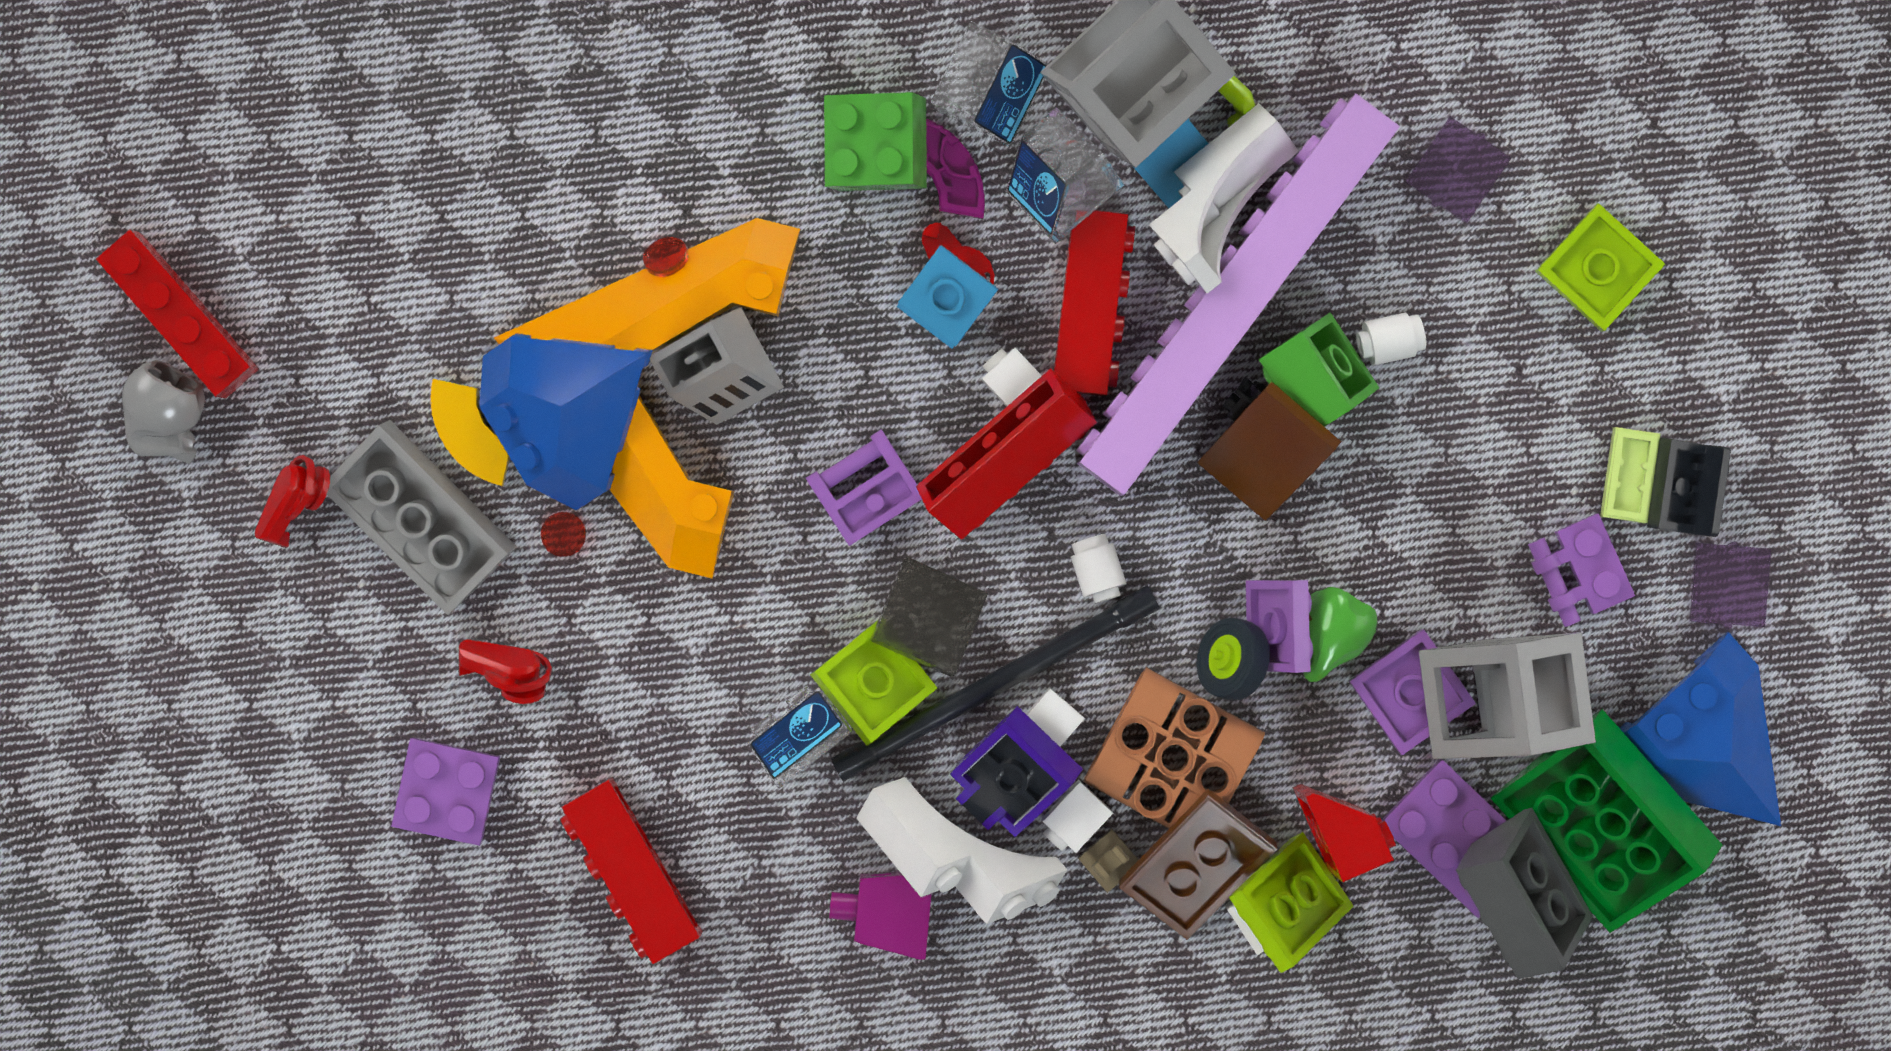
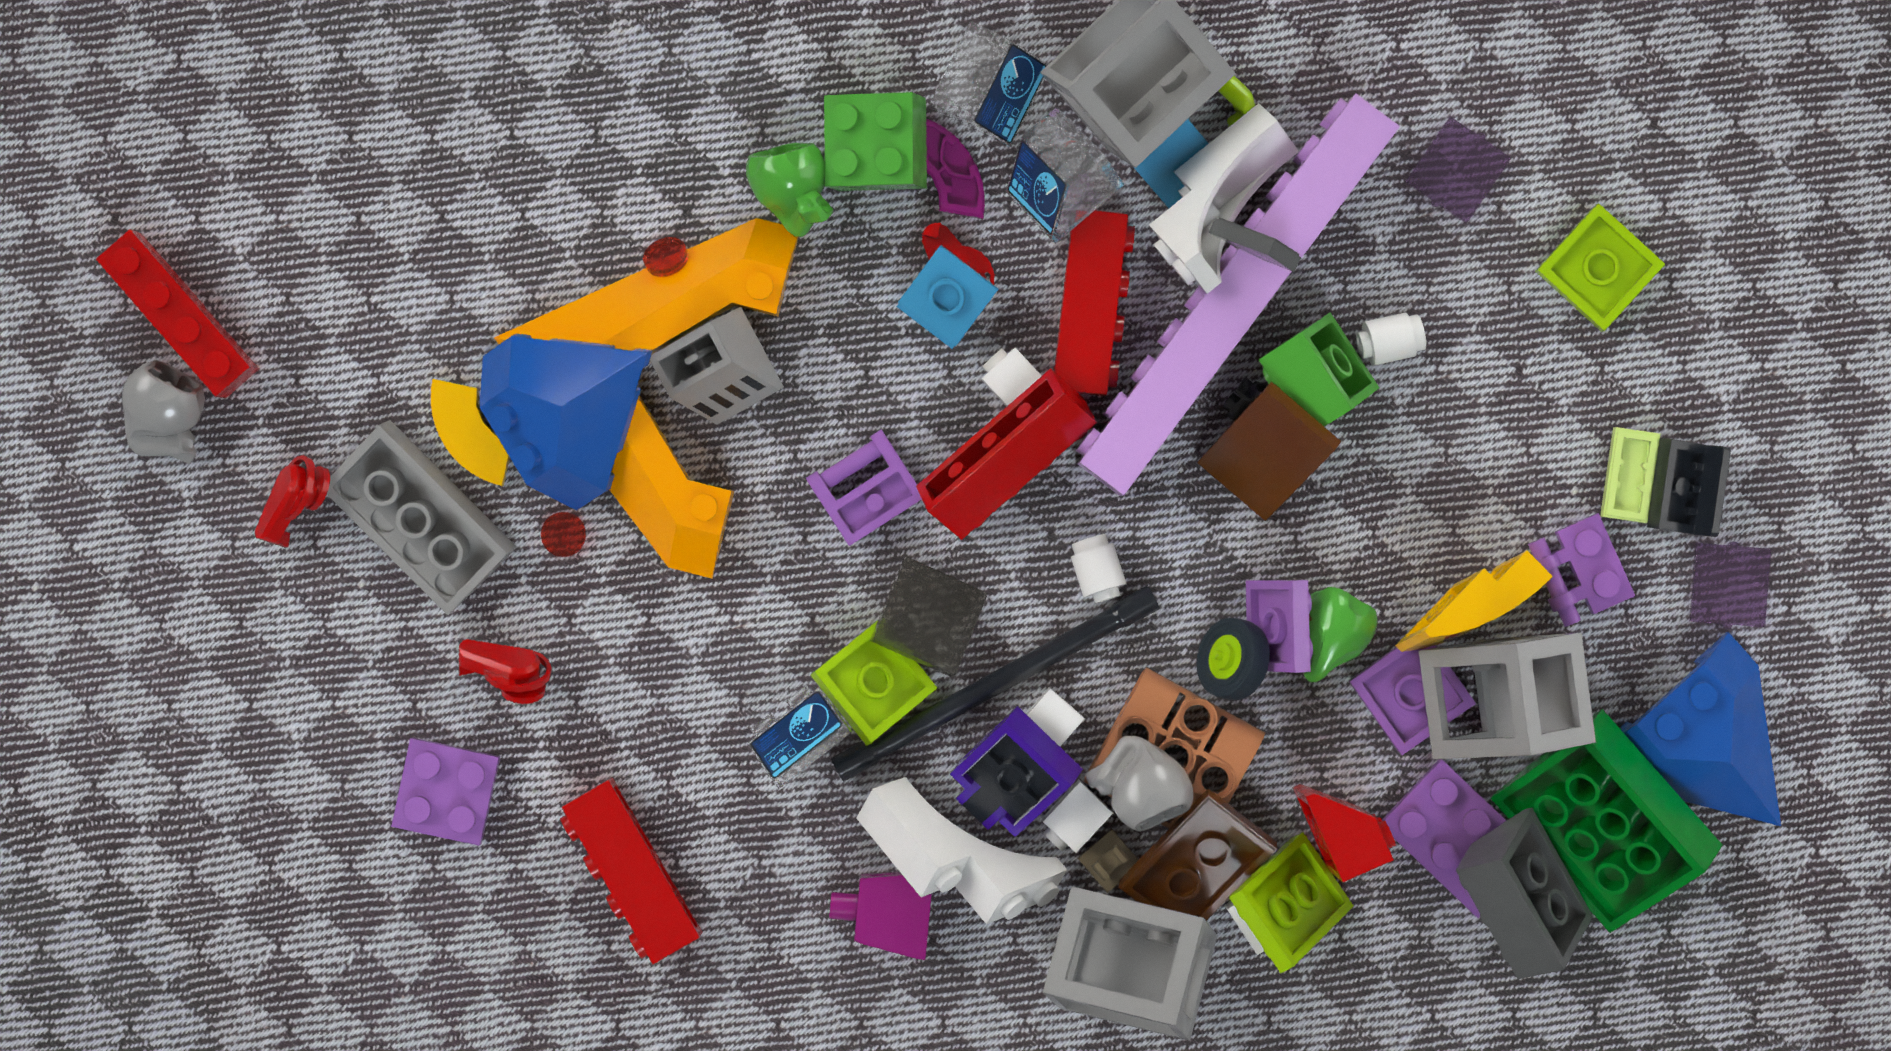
none -> bright green piece [746,142,833,237]
none -> light grey piece [1043,886,1217,1041]
none -> light grey piece [1085,736,1193,831]
none -> dark grey tile [1209,217,1301,272]
none -> yellow slope [1395,550,1553,652]

